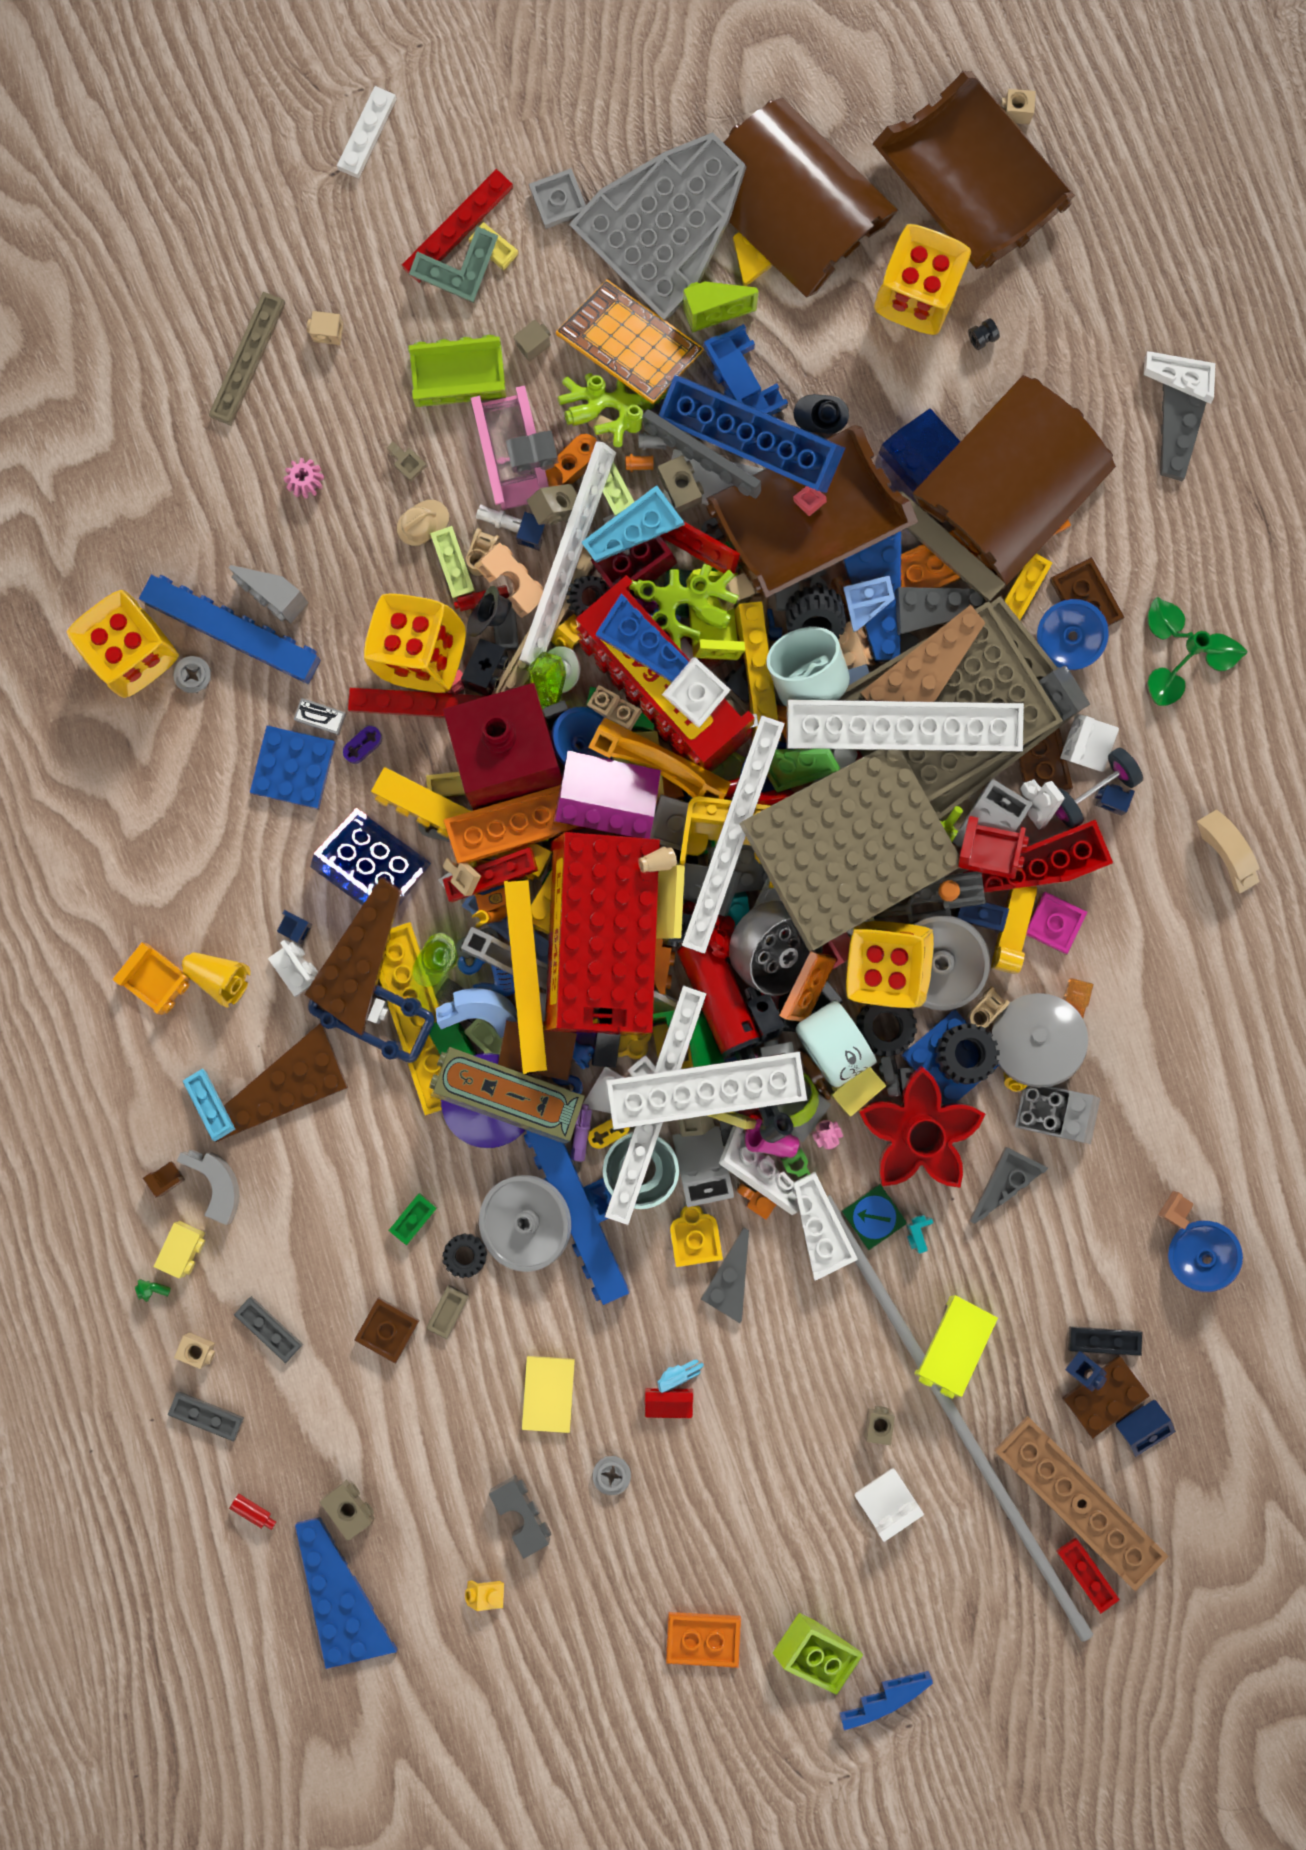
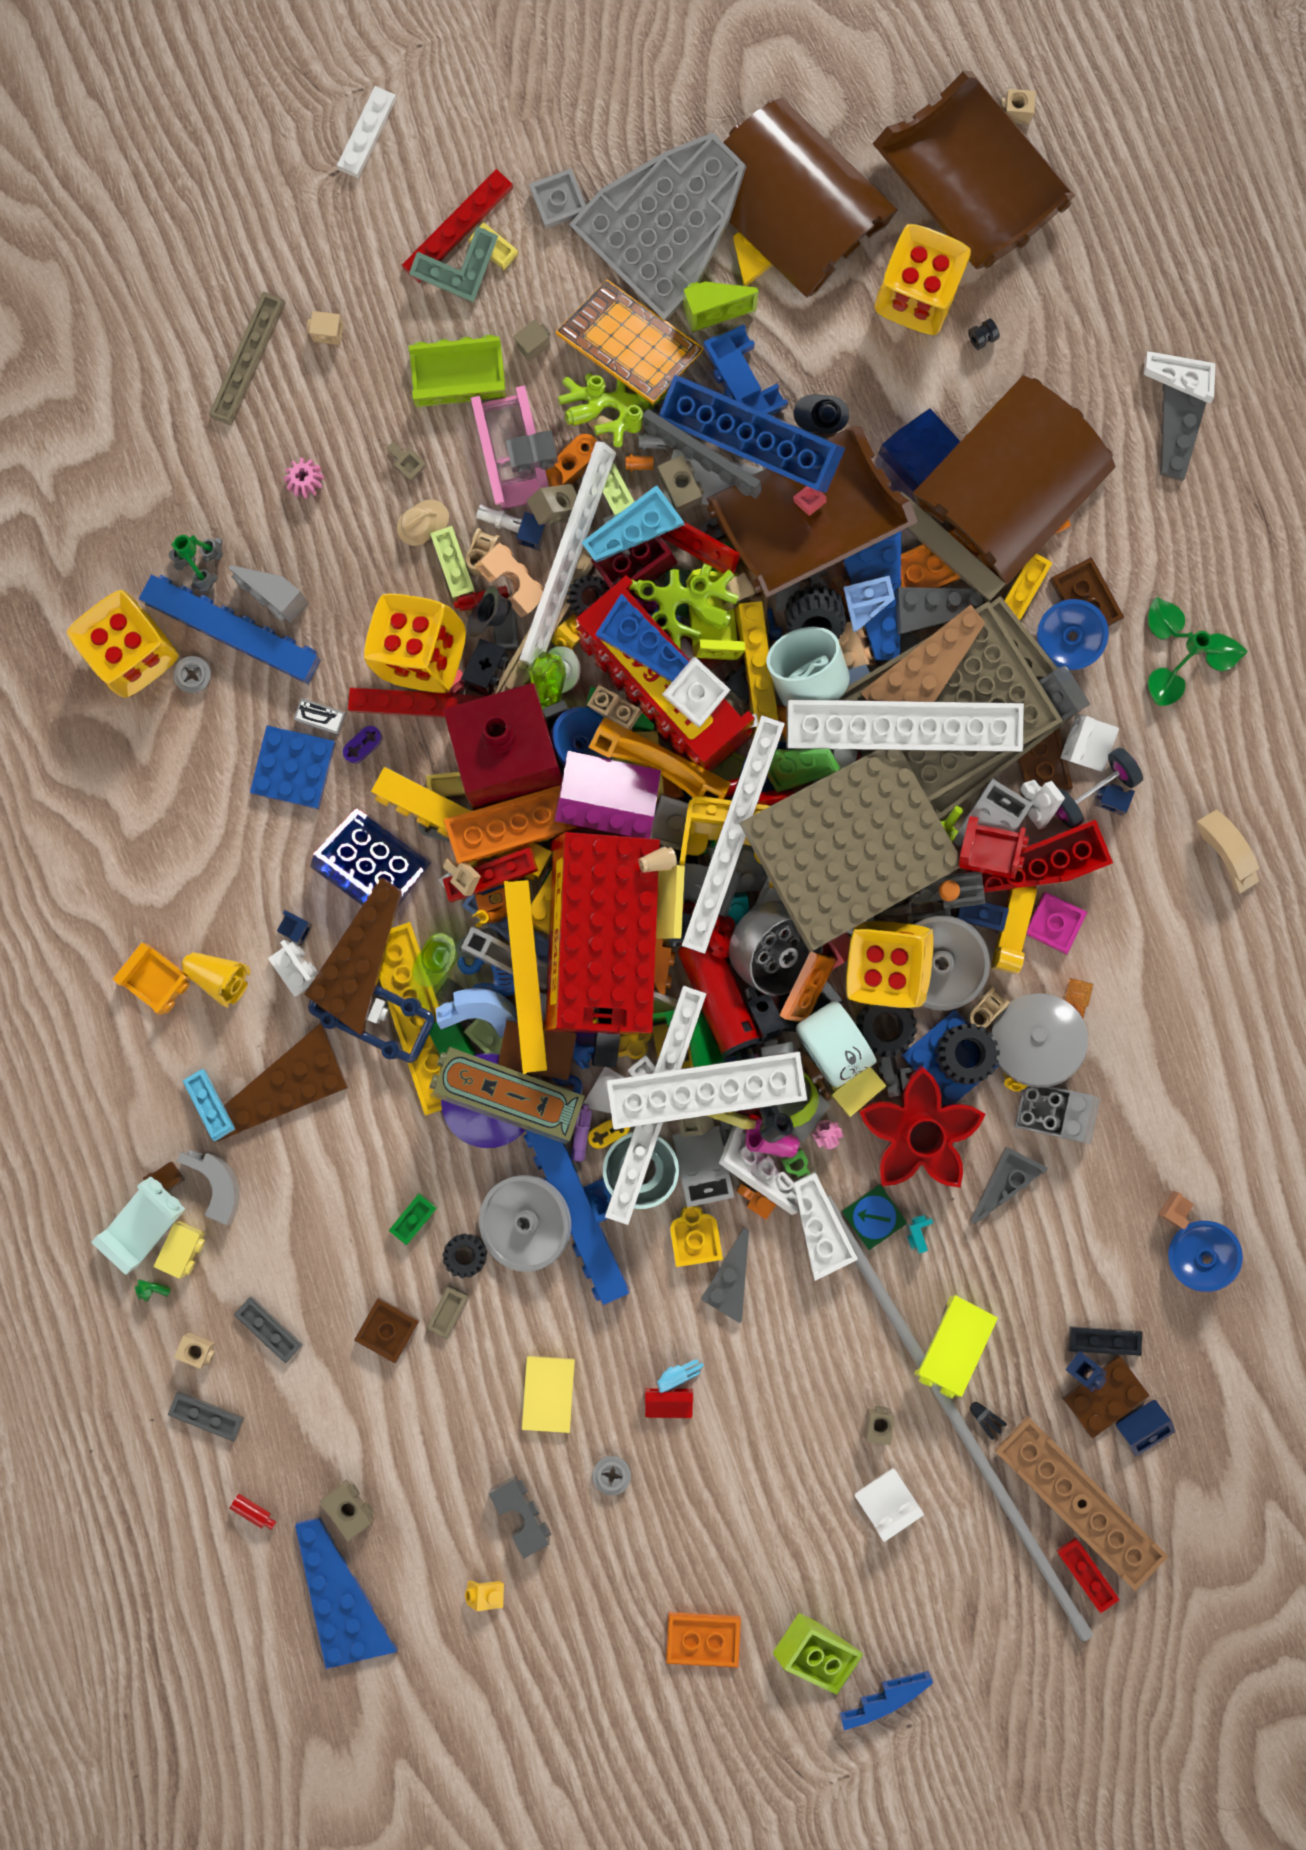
none -> light aqua panel [91,1177,185,1275]
none -> plant [169,535,223,593]
none -> black piece [970,1402,1007,1440]

